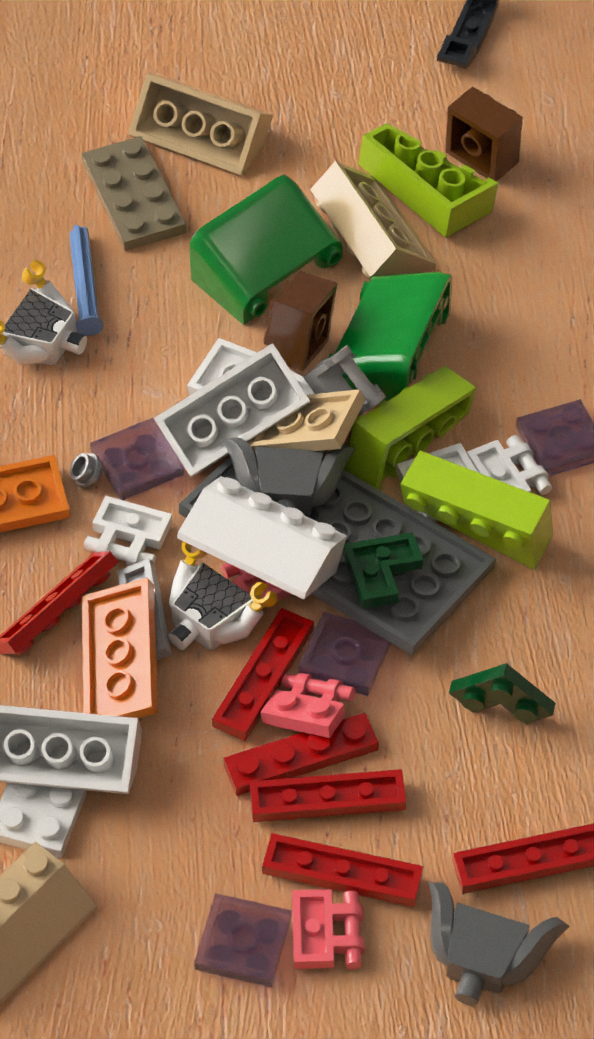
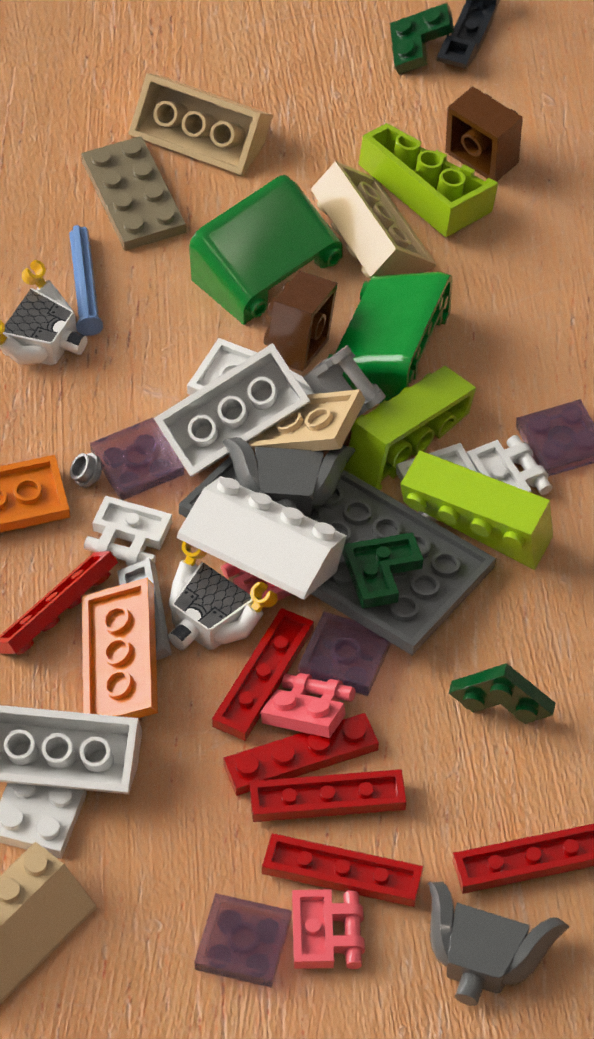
none -> dark green plate [390,3,454,75]

